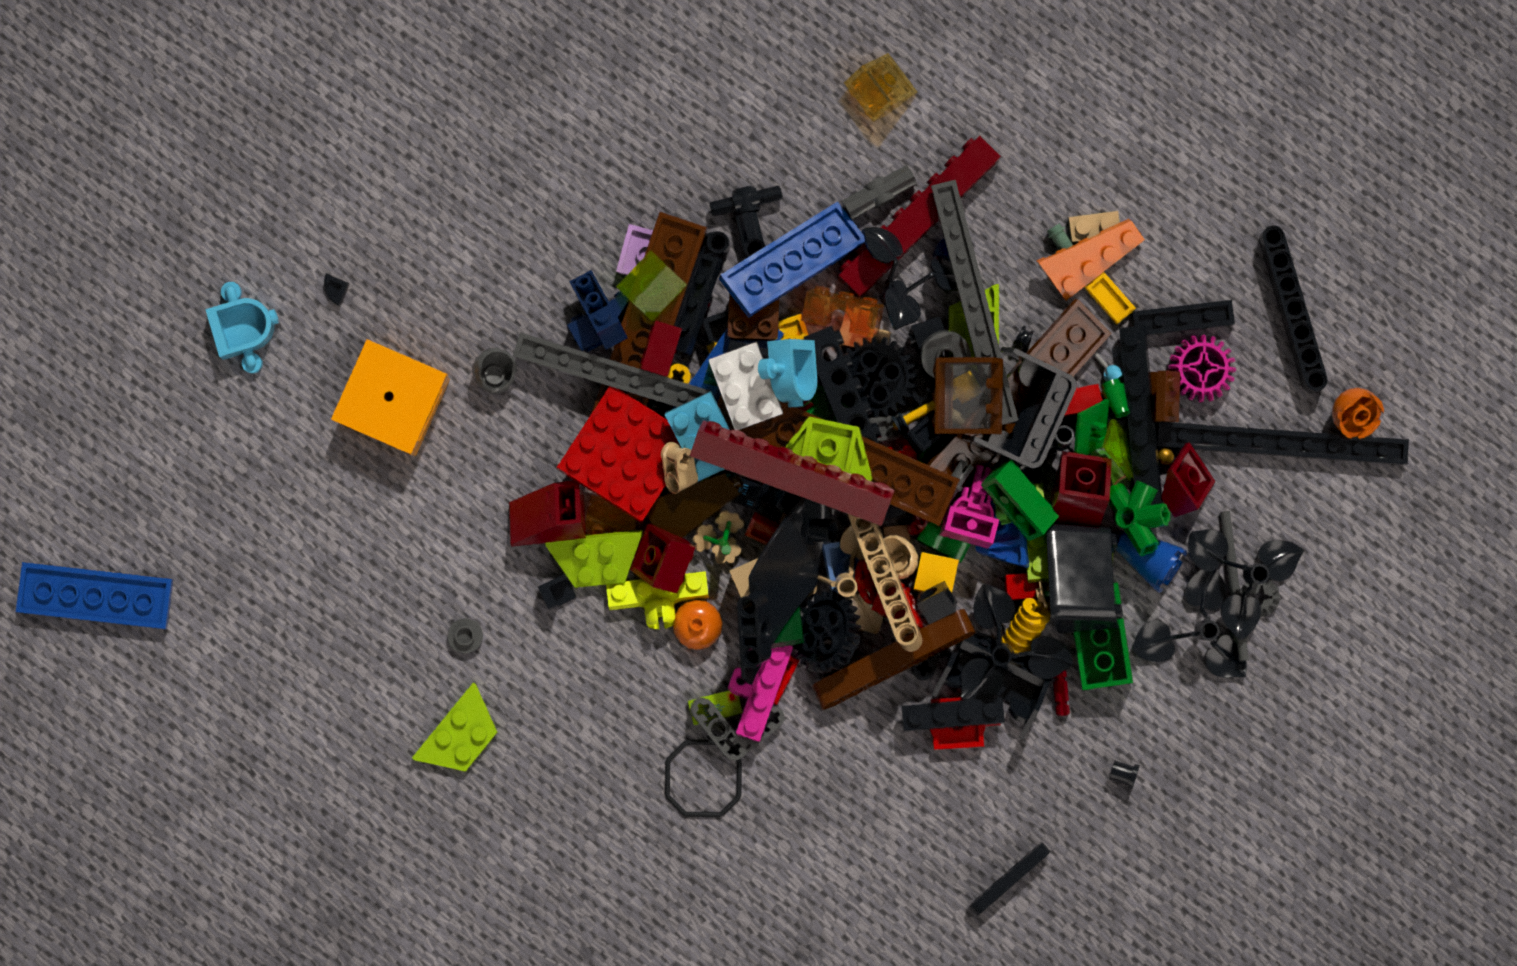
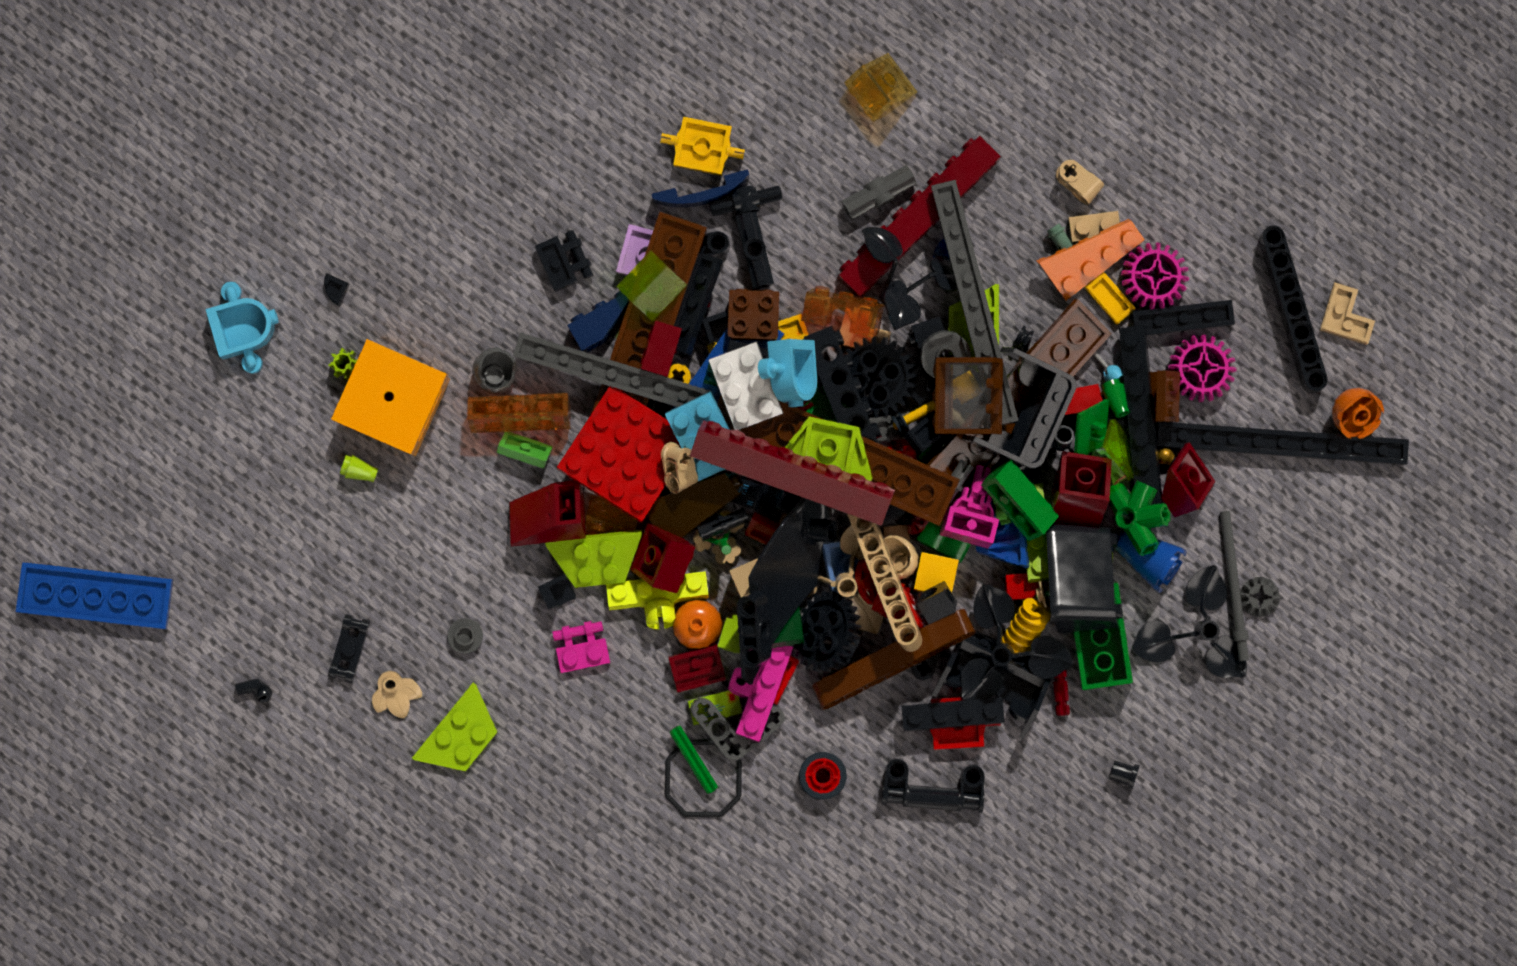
dark blue slope [569,270,628,349] -> none
blue plate [719,201,865,318] -> none
black beam [968,842,1051,916] -> none
black plant [1188,529,1304,640] -> none
none -> black arm [235,679,272,703]
none -> lime gear [328,348,357,380]
none -> black plate [328,614,371,683]
none -> lime cone [339,454,378,483]
none -> tan plate [372,671,422,718]
none -> clear orange brick [467,393,571,433]
none -> bright green plate [497,430,553,469]
none -> black plate [535,230,593,292]
none -> dark pink plate [552,621,610,673]
none -> dark blue slope [651,169,749,208]
none -> yellow plate [660,117,745,176]
none -> dark red plate [668,644,726,693]
none -> green axle [670,725,718,794]
none -> black pin [697,507,749,541]
none -> lime brick [717,614,740,655]
none -> wheel [799,752,847,800]
none -> black piece [882,758,985,813]
none -> tan piece [1056,160,1104,205]
none -> dark pink gear [1121,242,1189,309]
none -> tan tile [1319,282,1375,345]

